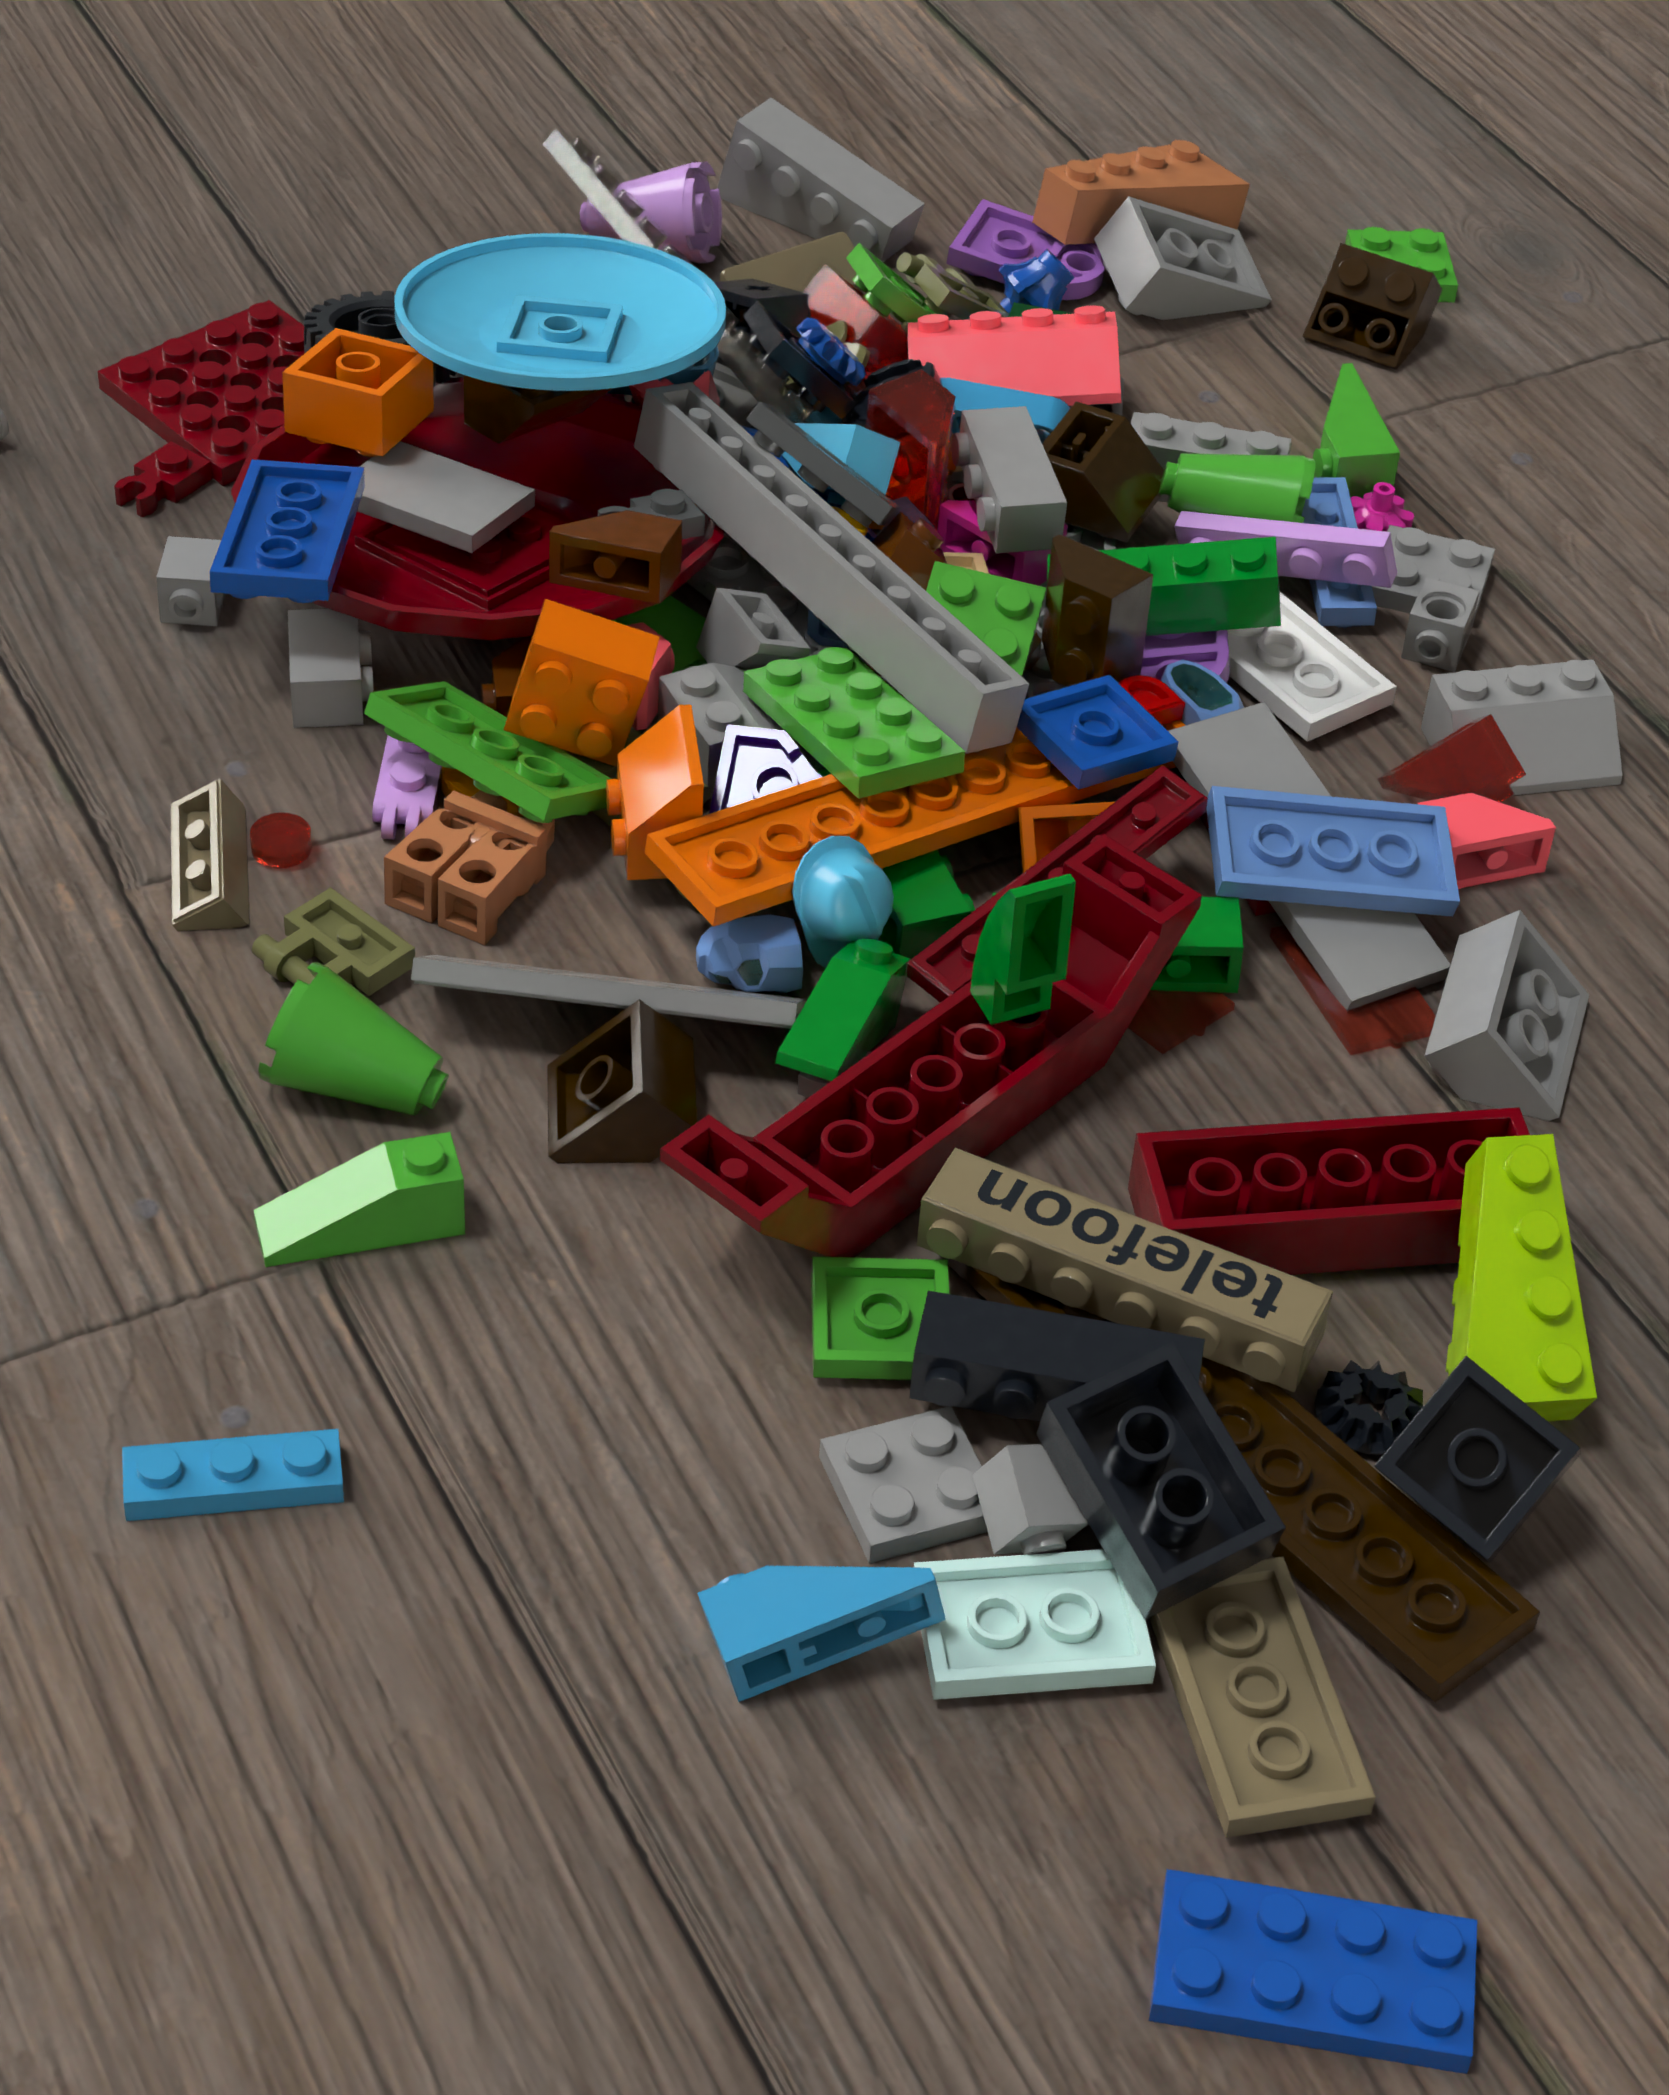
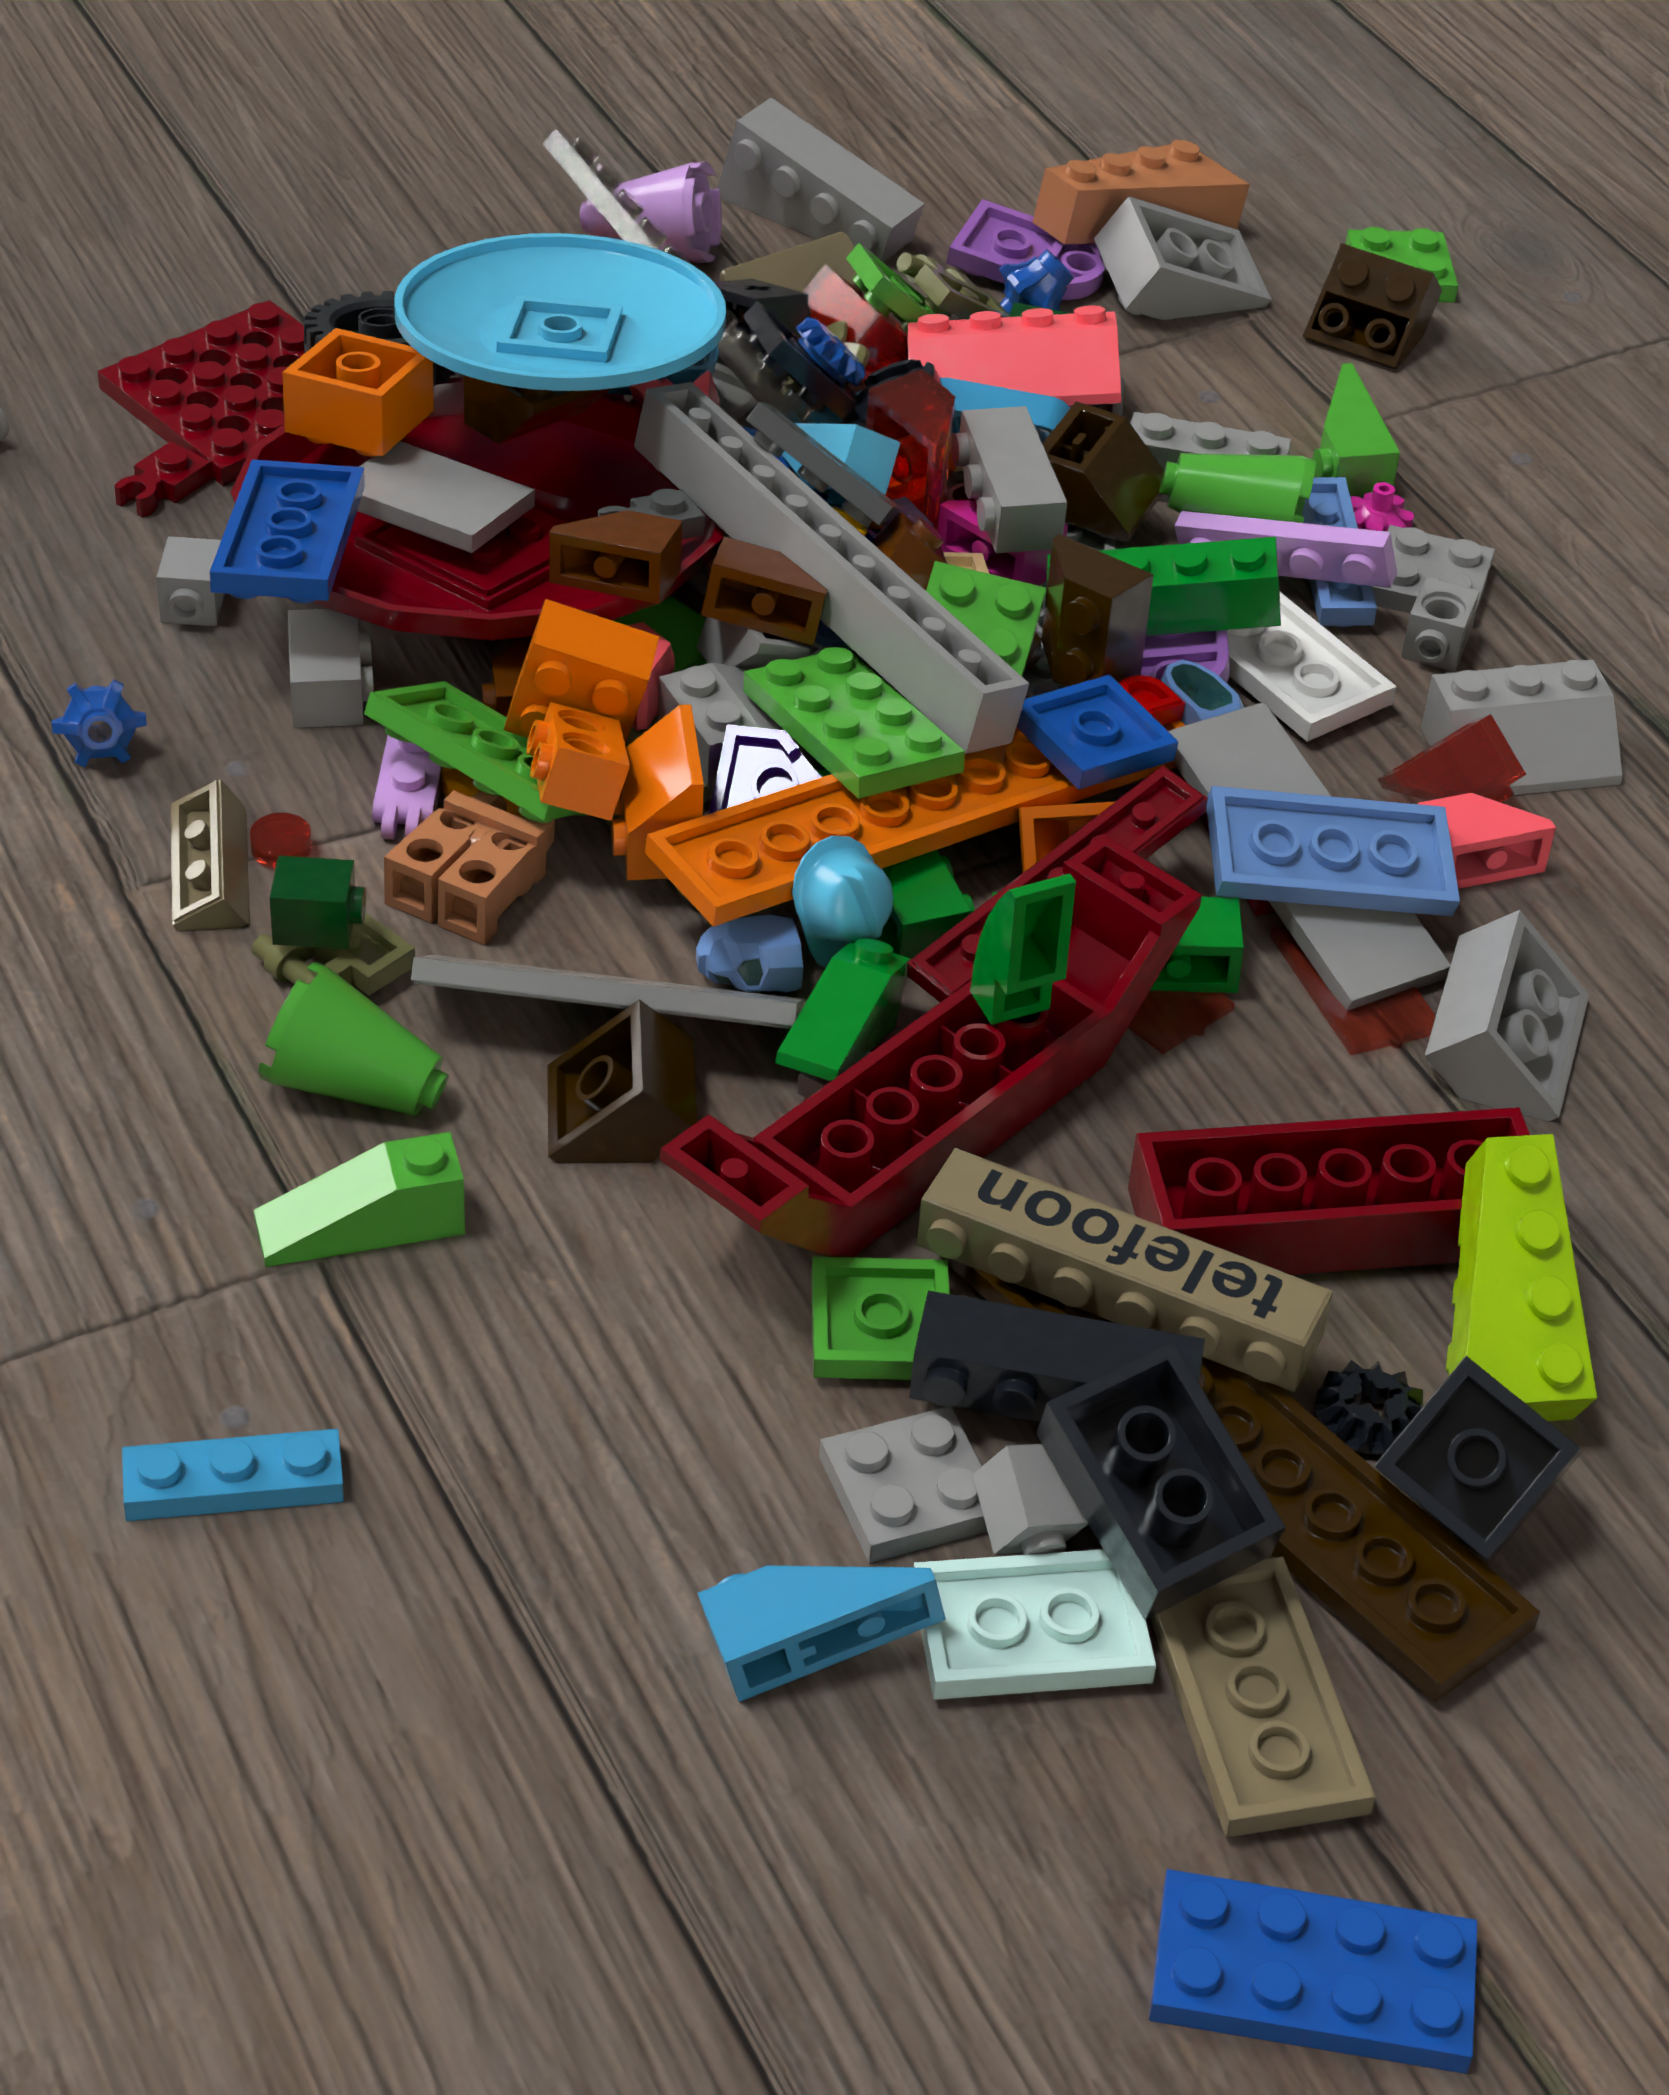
none -> blue rock [51,679,147,767]
none -> dark green brick [269,855,366,949]
none -> orange brick [526,702,630,821]
none -> reddish brown slope [701,536,828,646]

